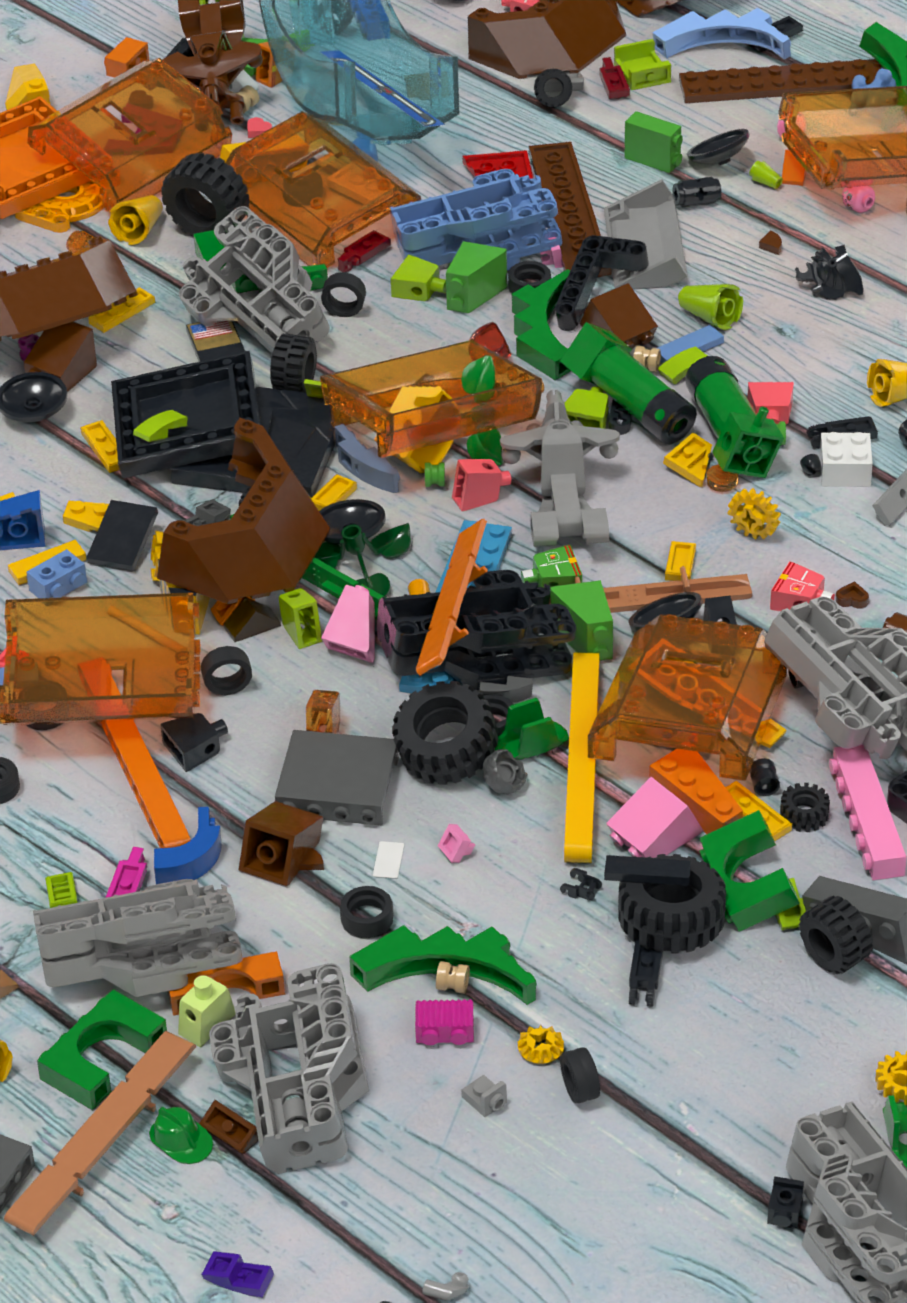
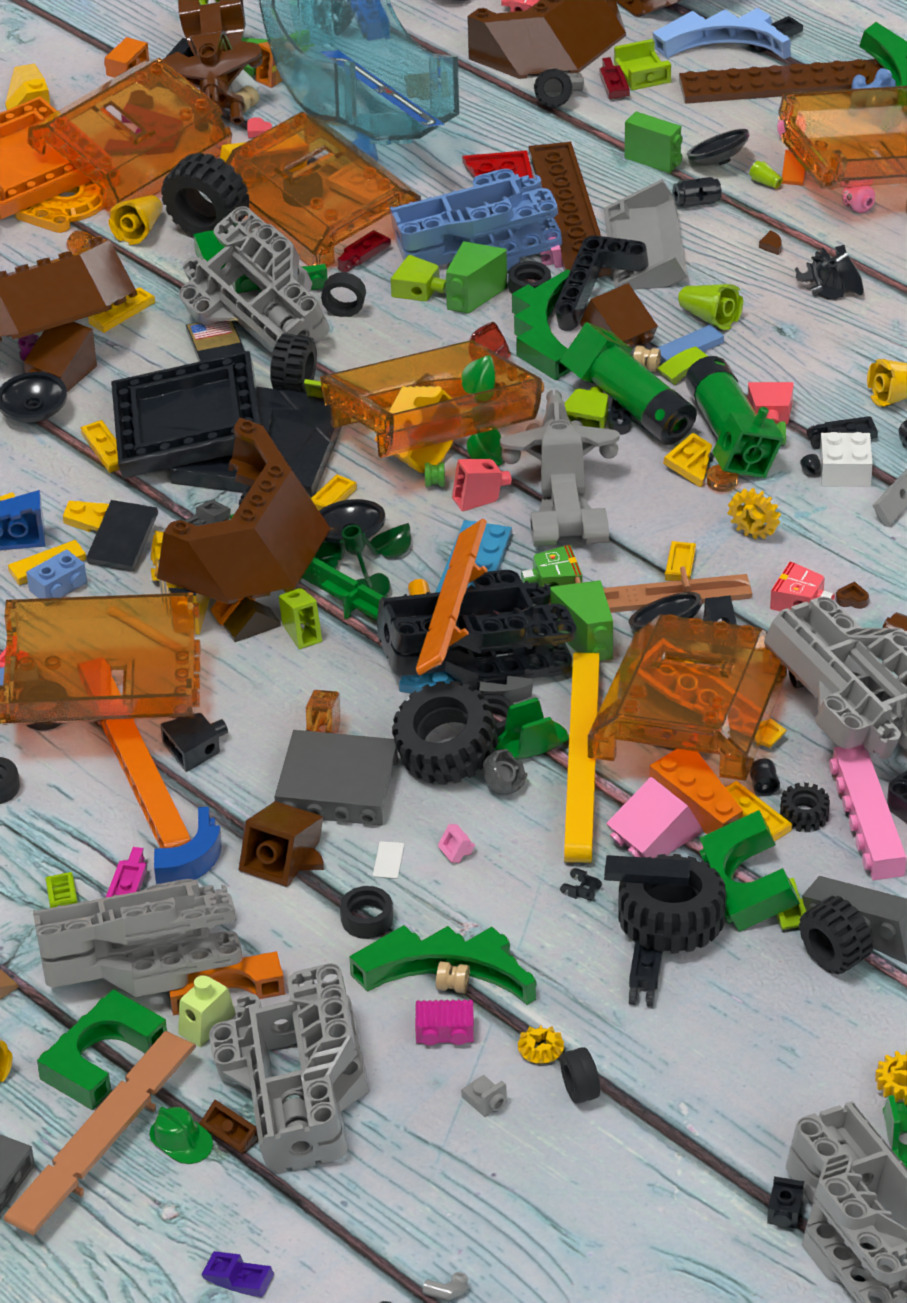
lime slope [133,410,188,442] -> none
black tyre [201,646,252,696] -> none
bright pink slope [321,585,375,663] -> none
sand blue slope [335,424,400,493] -> none

